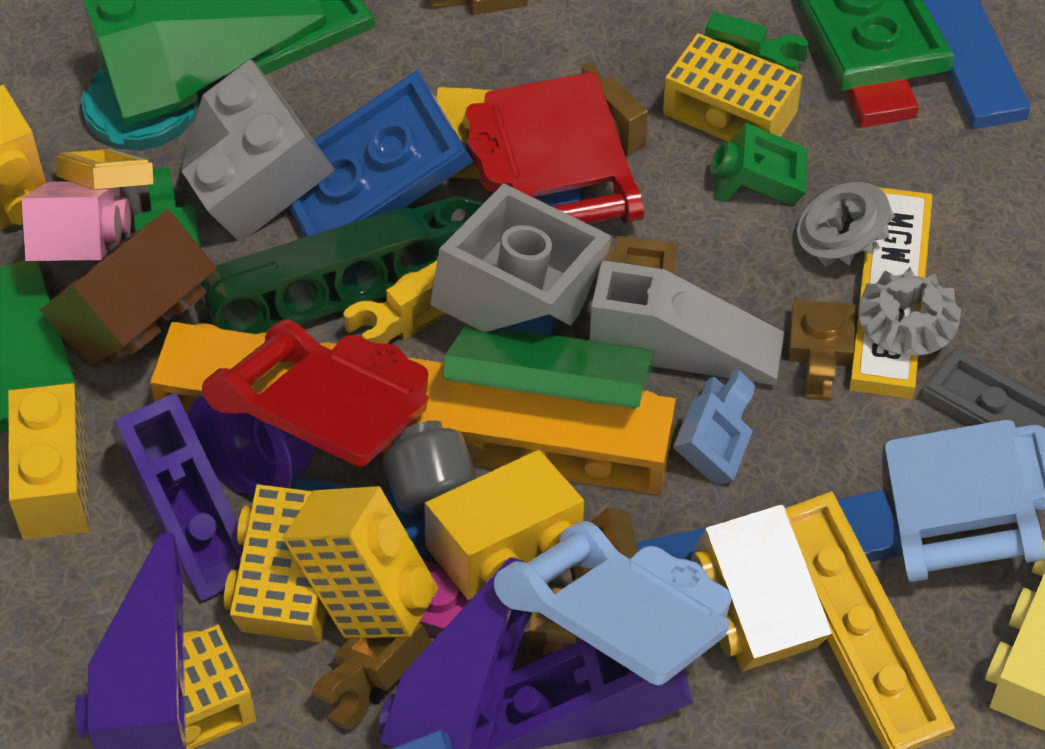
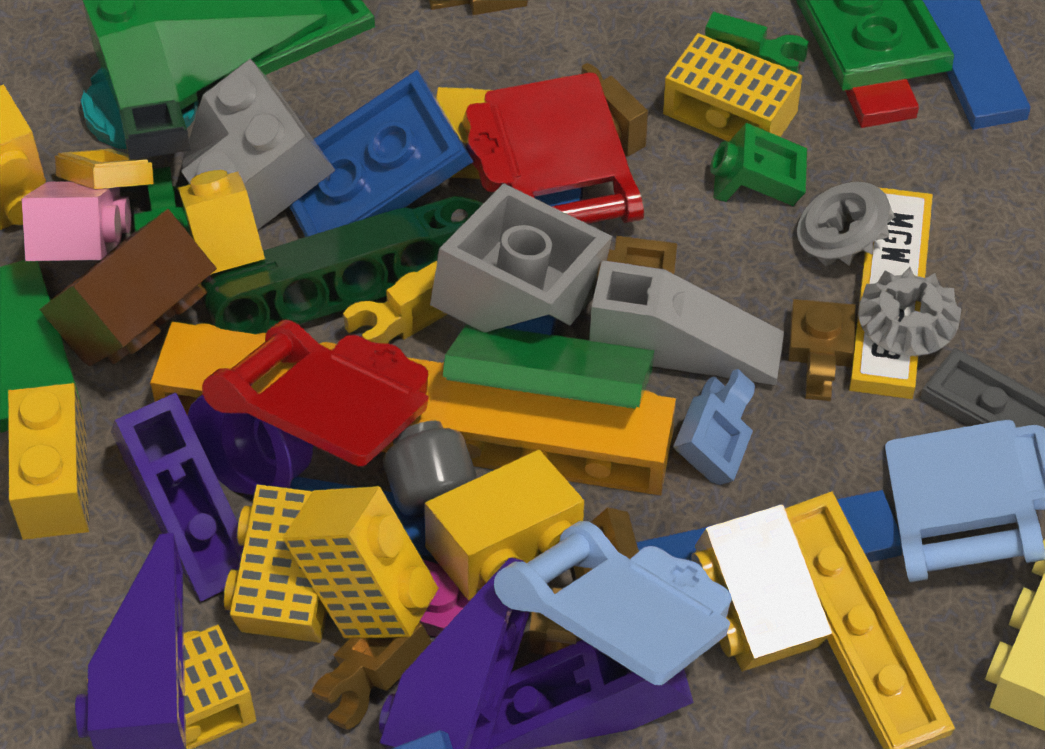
none -> black tile [119,100,191,160]
none -> yellow brick [178,170,265,274]

